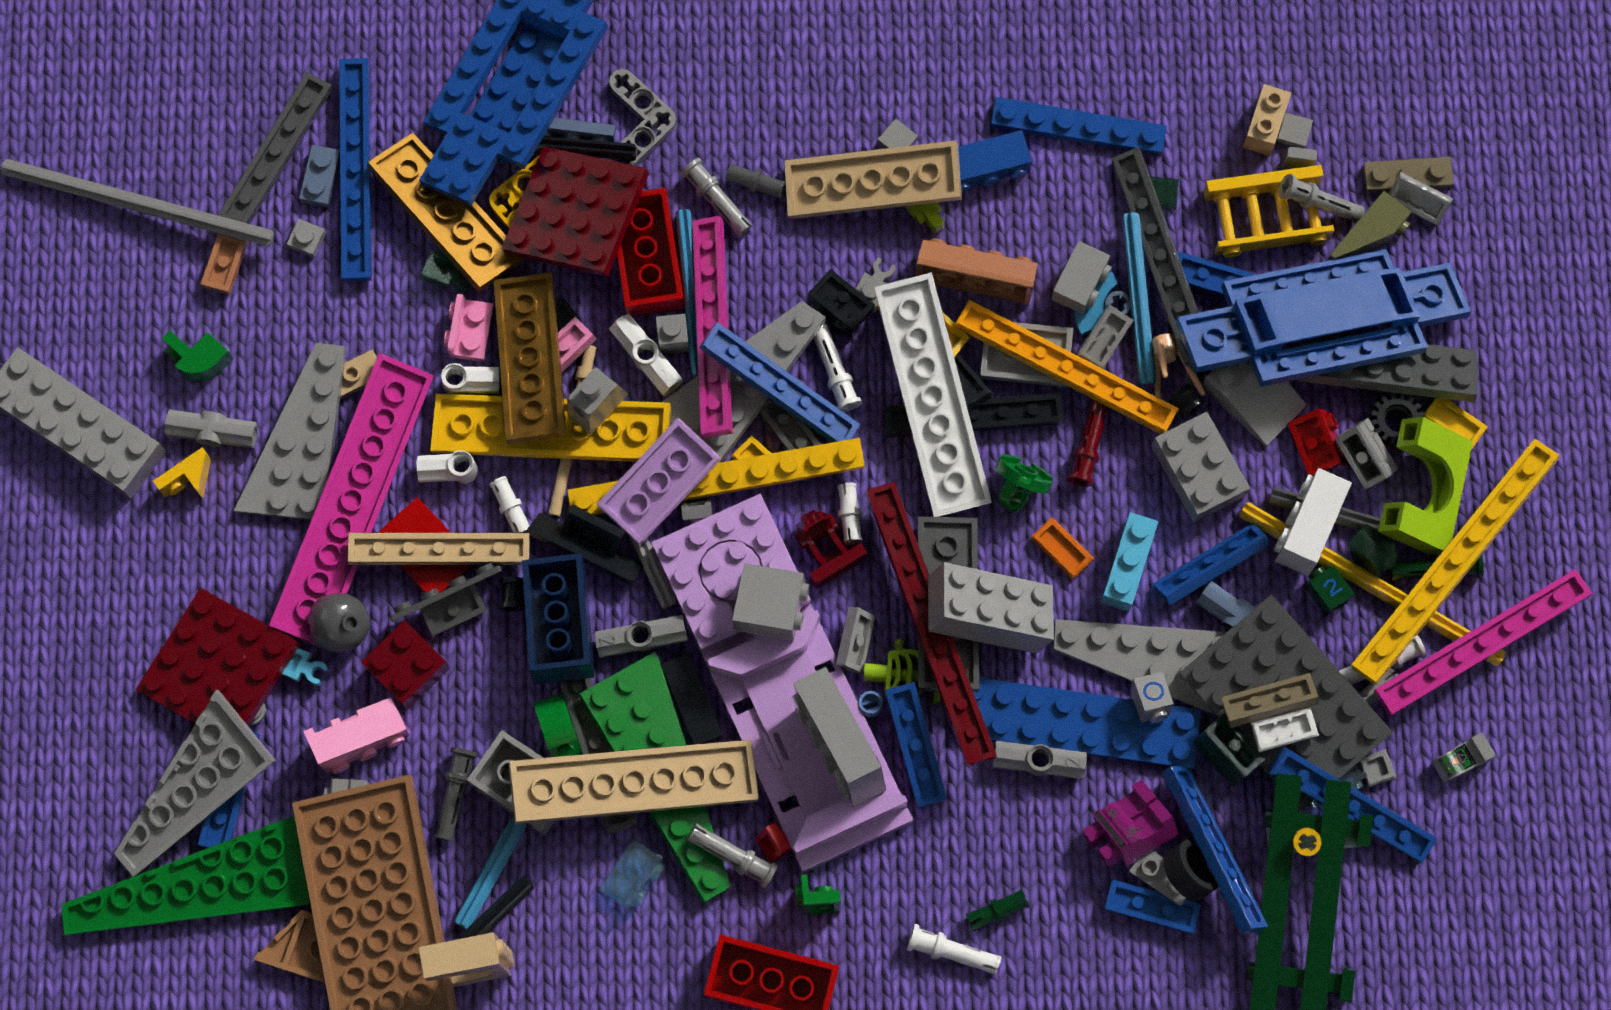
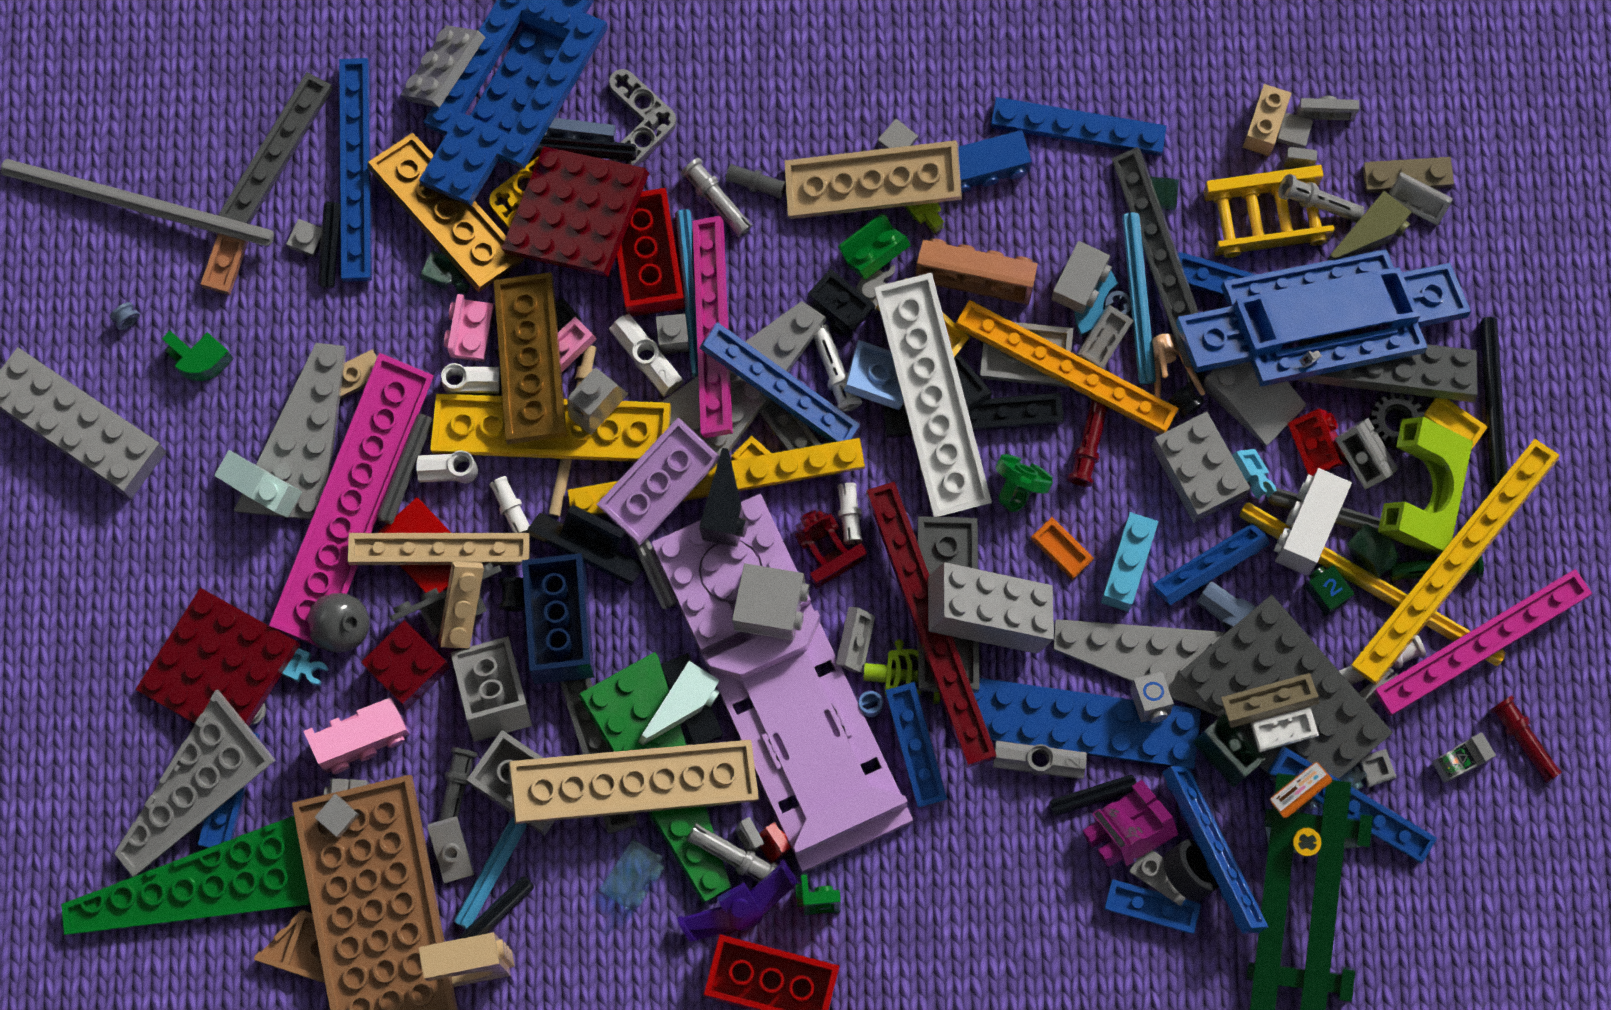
yellow slope [153,447,211,498] -> none
light grey piece [165,409,258,449] -> none
sand blue plate [299,145,340,207] -> none
green brick [533,693,583,757] -> none
light grey piece [595,615,689,658] -> none
light grey plate [681,499,712,523] -> none
light grey brick [792,667,886,806] -> none
white pin [906,924,1001,975] -> none
dark green pin [966,889,1030,932] -> none
none -> sand blue bush [110,302,140,330]
none -> light aqua slope [214,450,302,517]
none -> light grey tile [315,794,359,838]
none -> black axle [318,202,341,288]
none -> dark grey axle [377,414,432,524]
none -> light grey plate [400,25,486,108]
none -> light grey plate [428,816,474,883]
none -> tan plate [438,561,484,648]
none -> light grey slope [450,636,532,742]
none -> light aqua slope [638,661,720,745]
none -> dark purple plate [677,859,799,943]
none -> black slope [699,448,748,547]
none -> light grey tile [735,817,764,852]
none -> green bracket [838,213,911,280]
none -> light blue plate [844,340,903,410]
none -> black axle [1049,774,1137,816]
none -> medium azure plate [1232,449,1277,499]
none -> slope [1270,762,1332,818]
none -> light grey plate [1297,96,1359,121]
none -> light grey piece [1299,350,1322,367]
none -> black axle [1480,317,1508,488]
none -> dark red pin [1490,695,1562,783]

